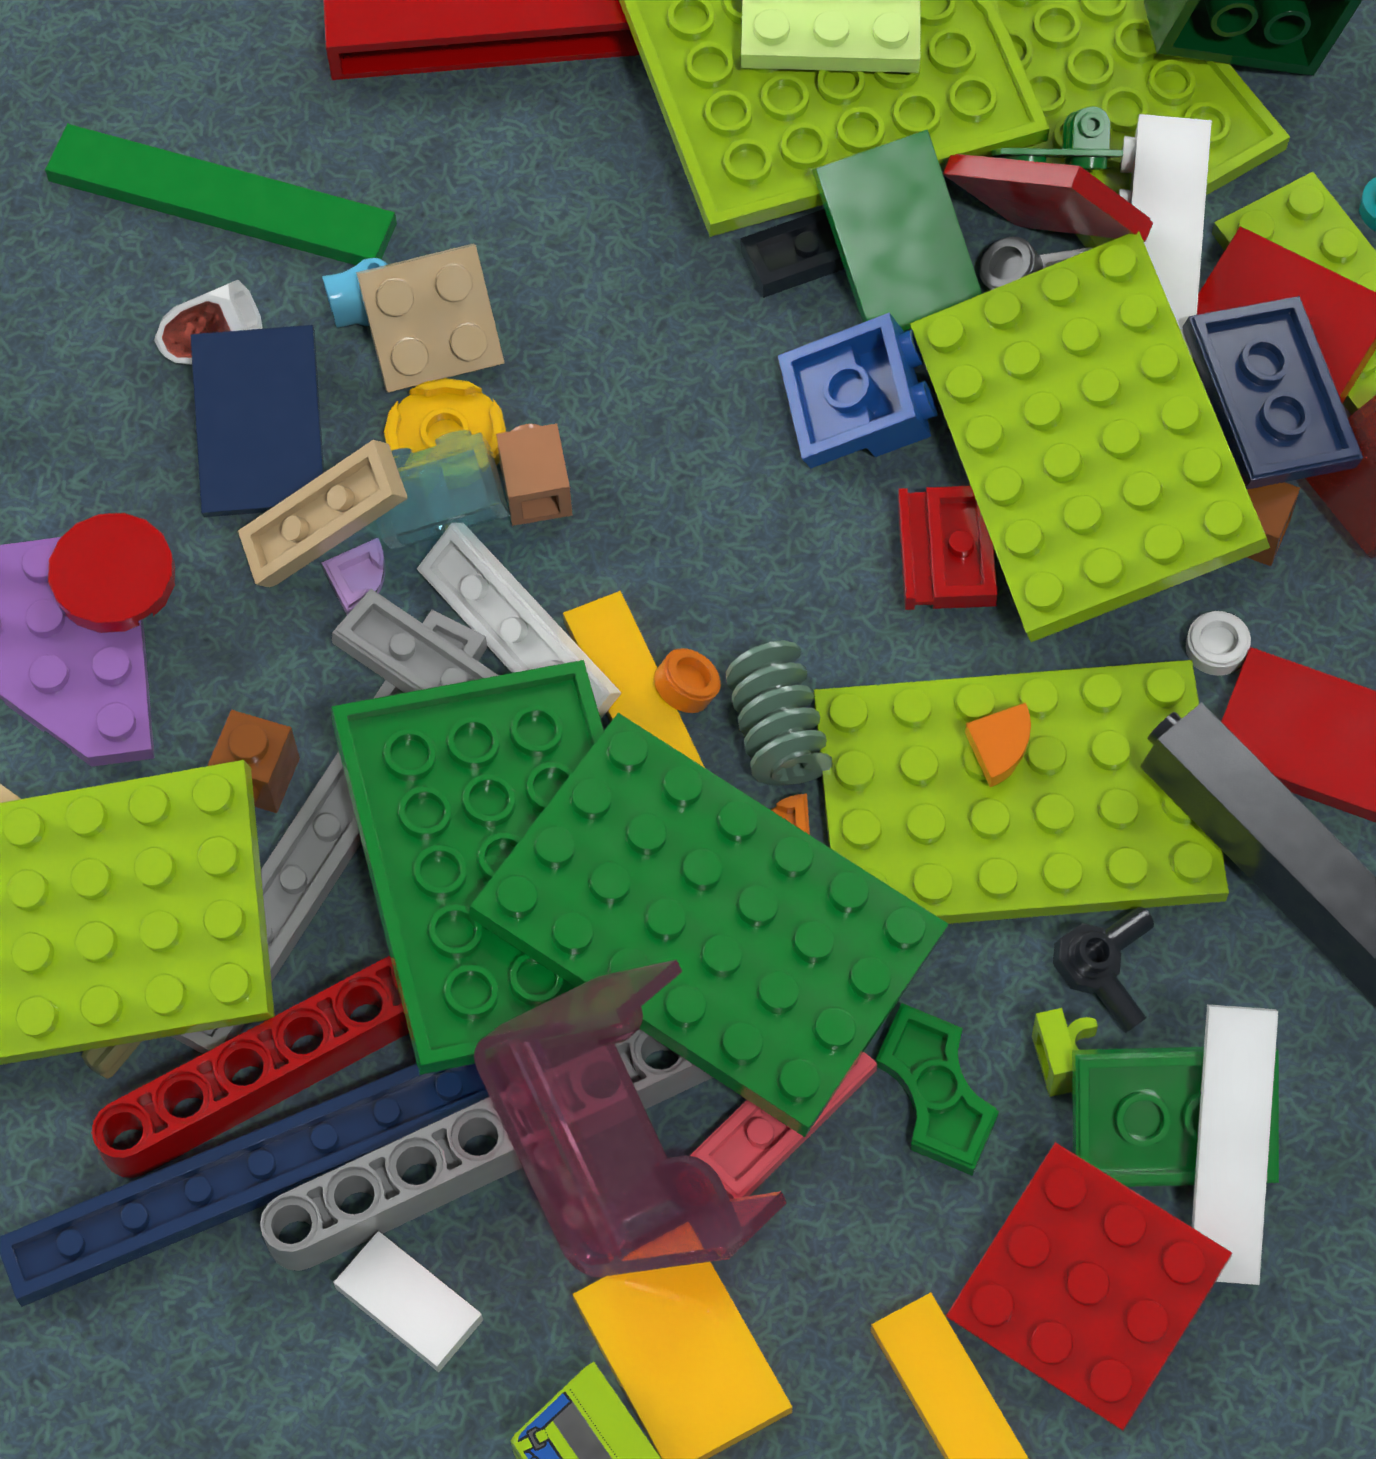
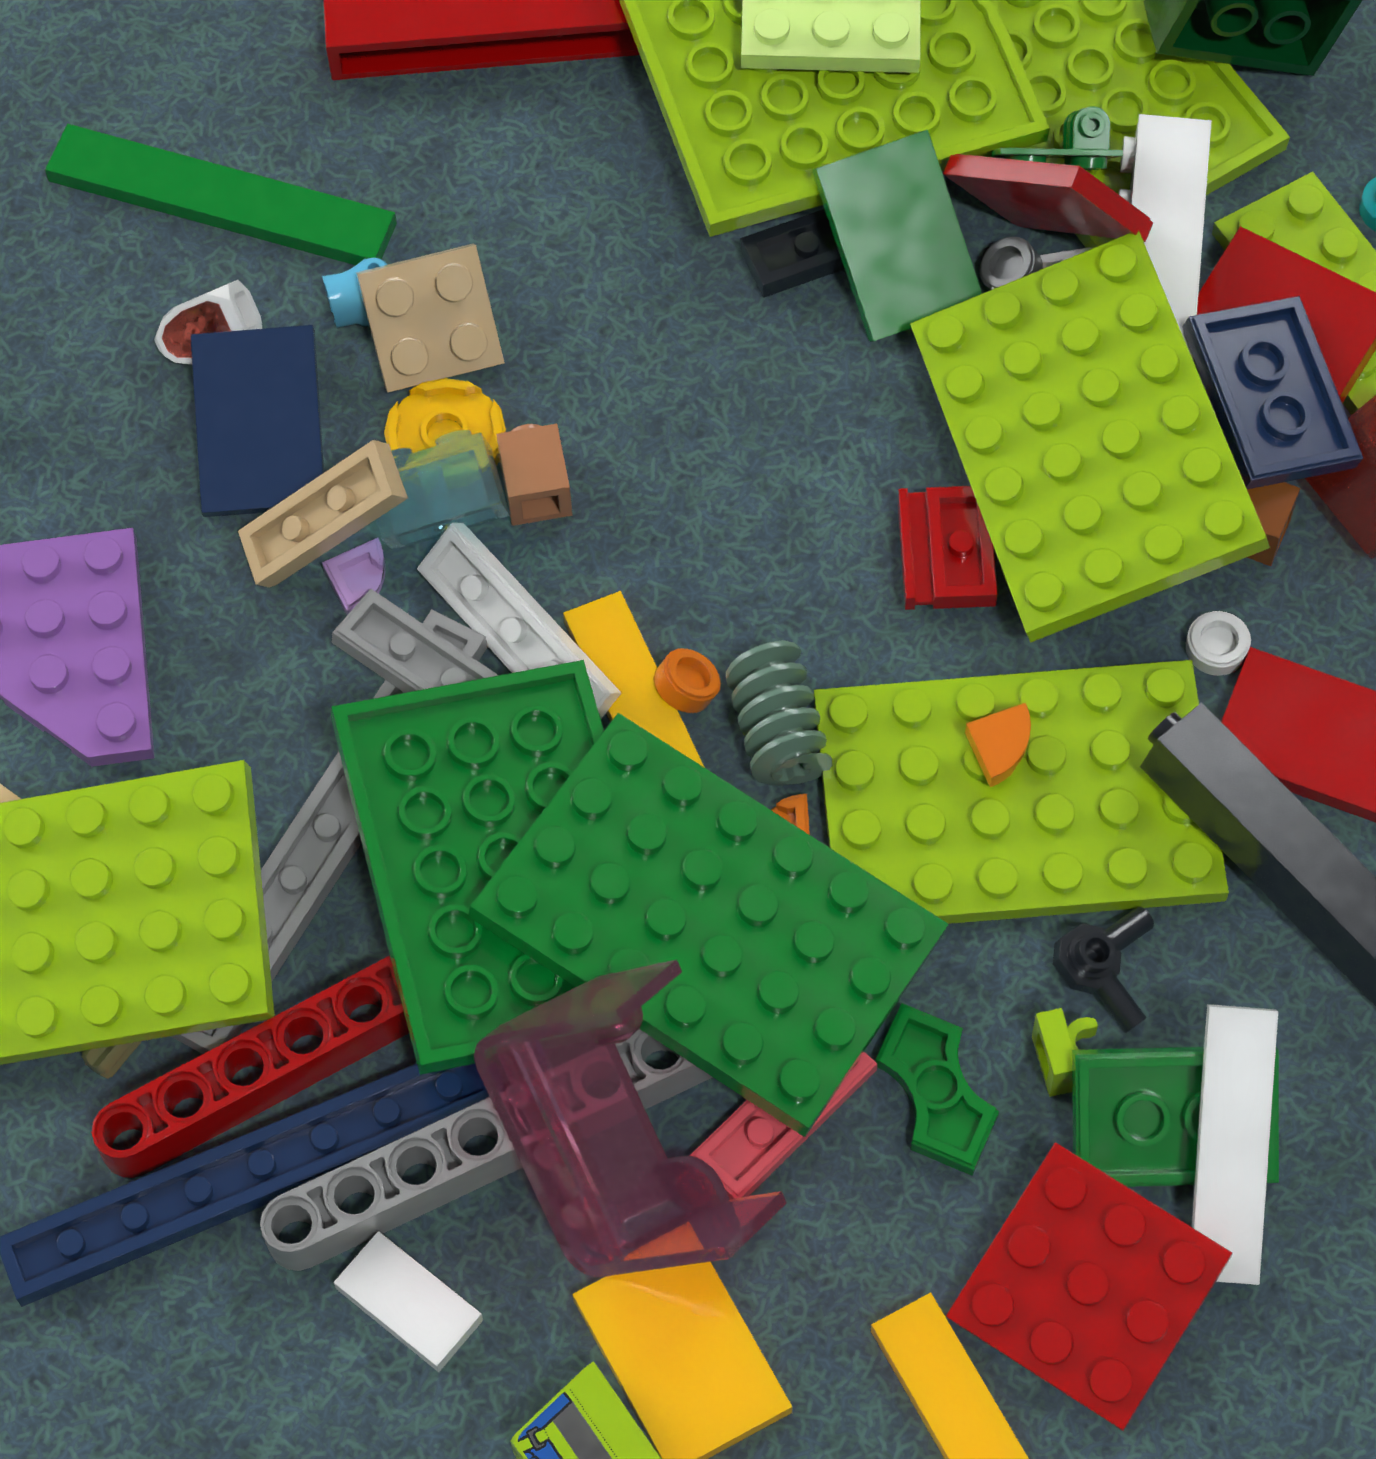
red tile [48,513,175,633] -> none
dark orange brick [208,709,300,813] -> none
blue plate [778,312,937,469] -> none

